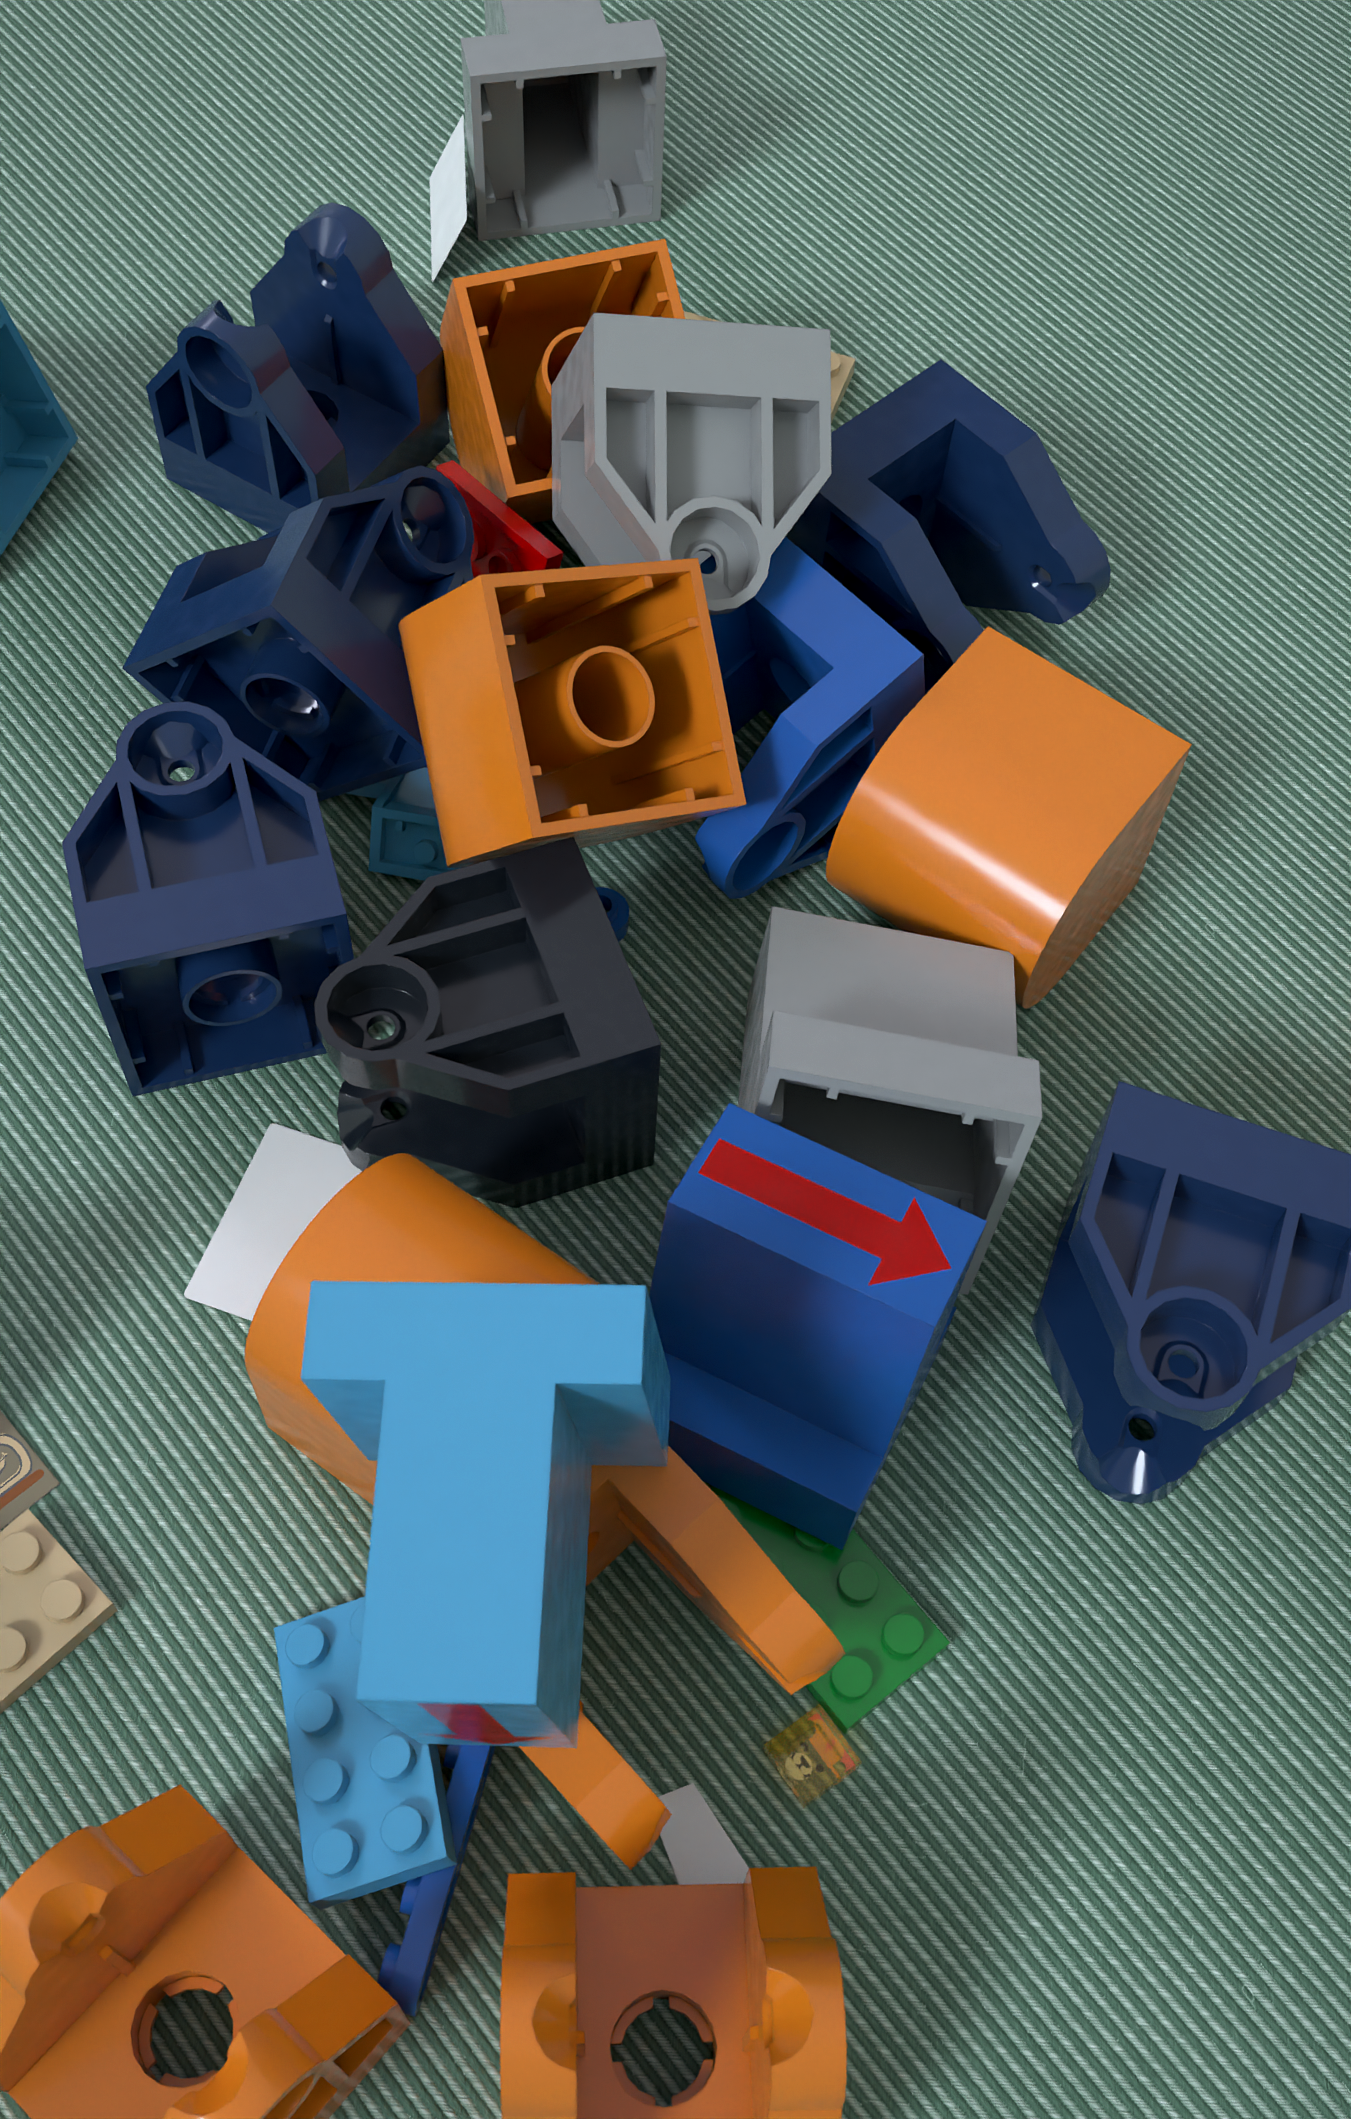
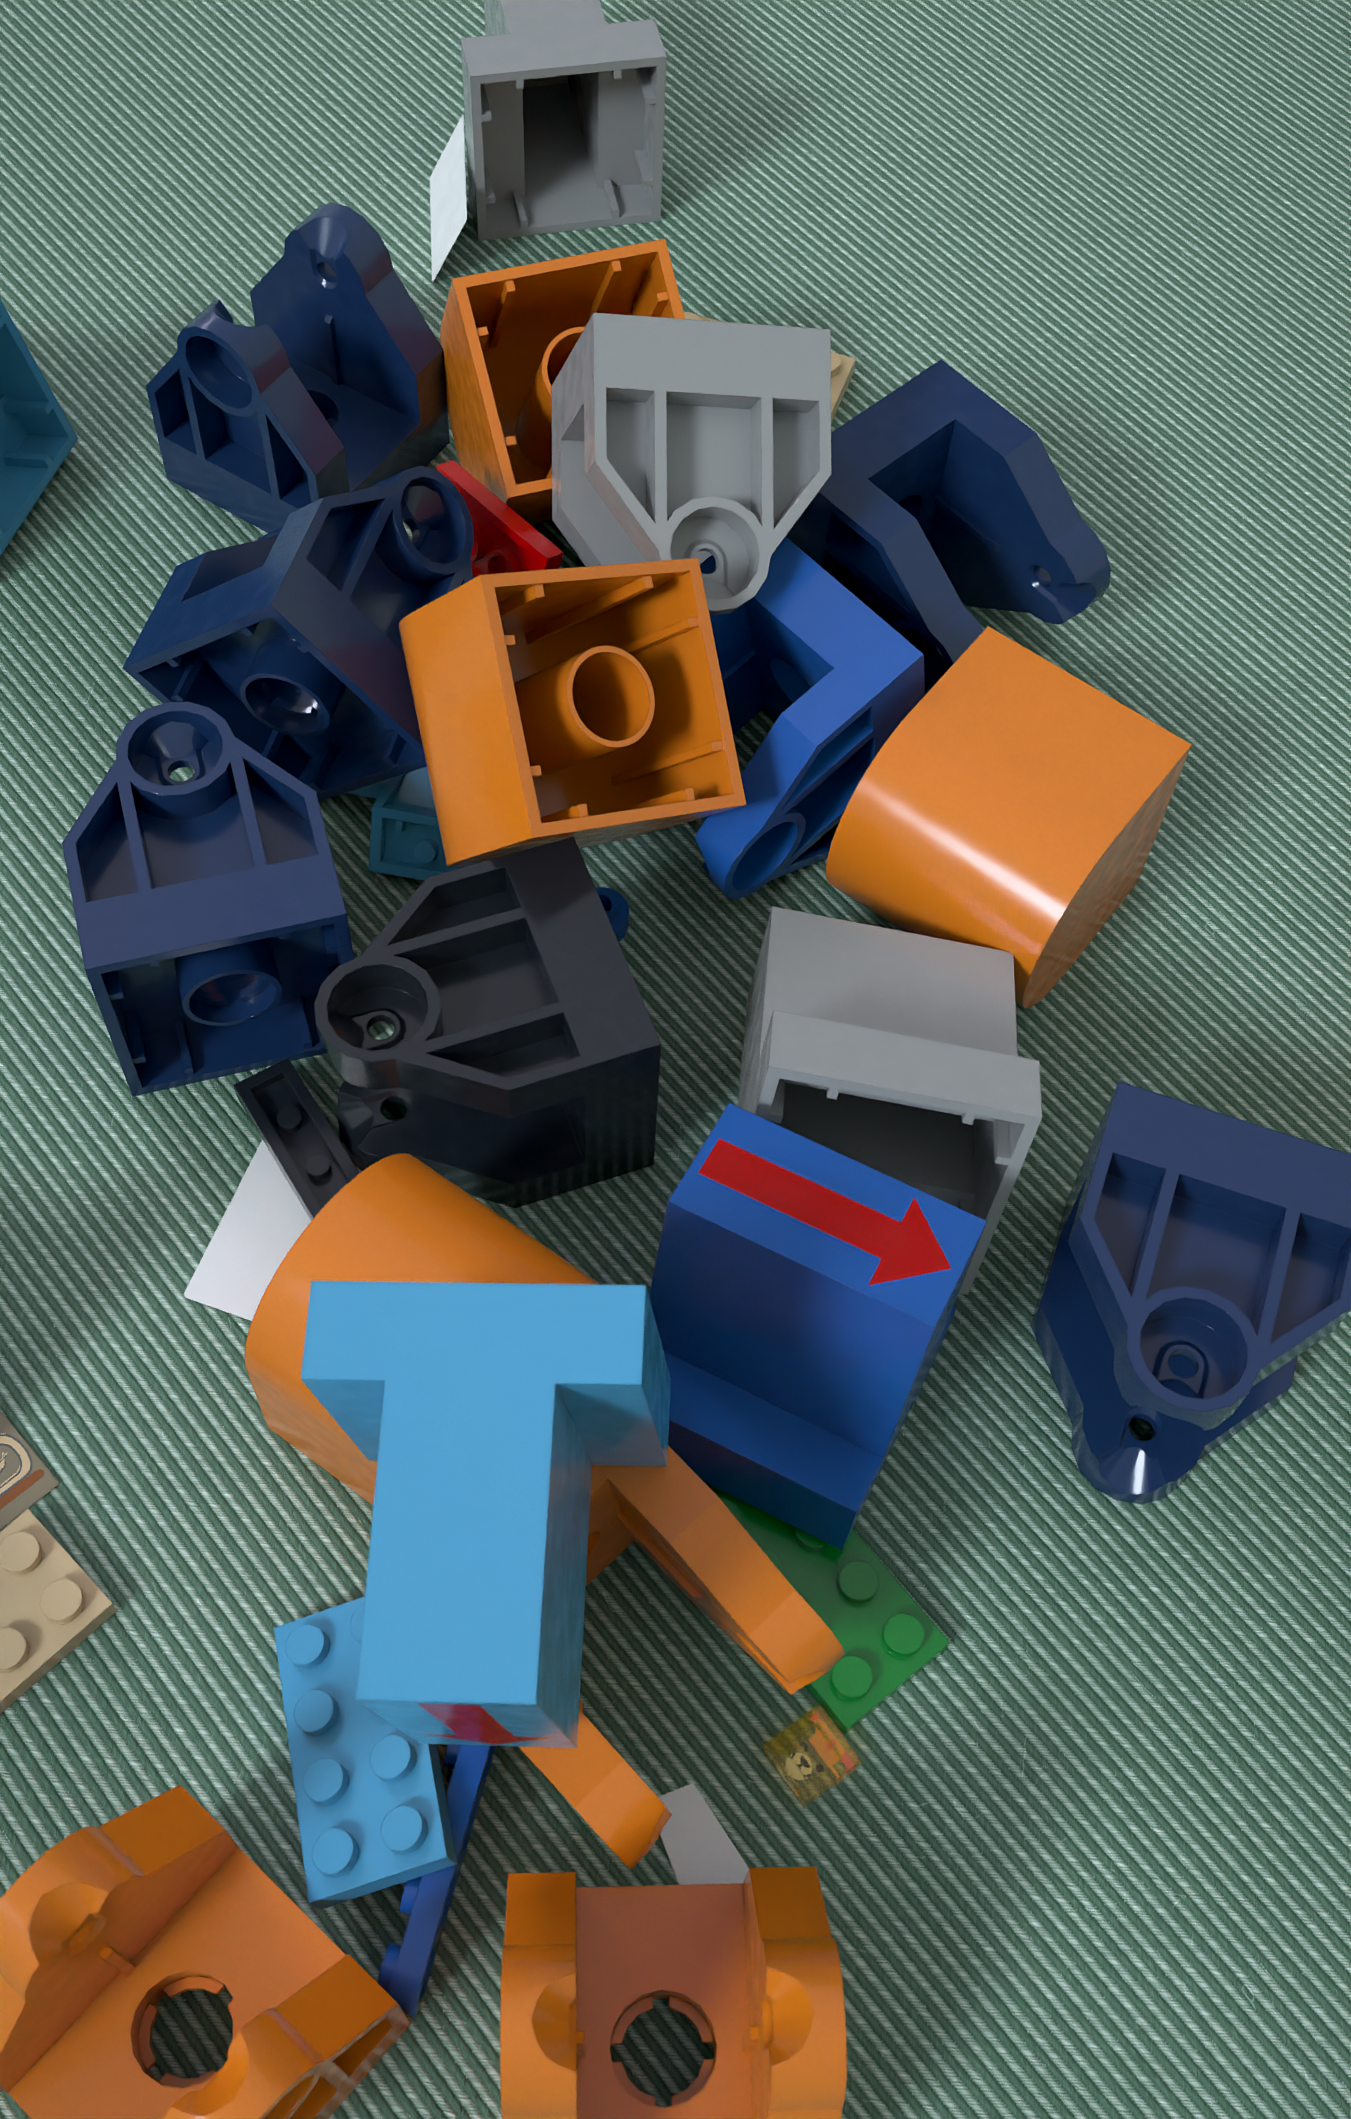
none -> black plate [234,1058,359,1221]

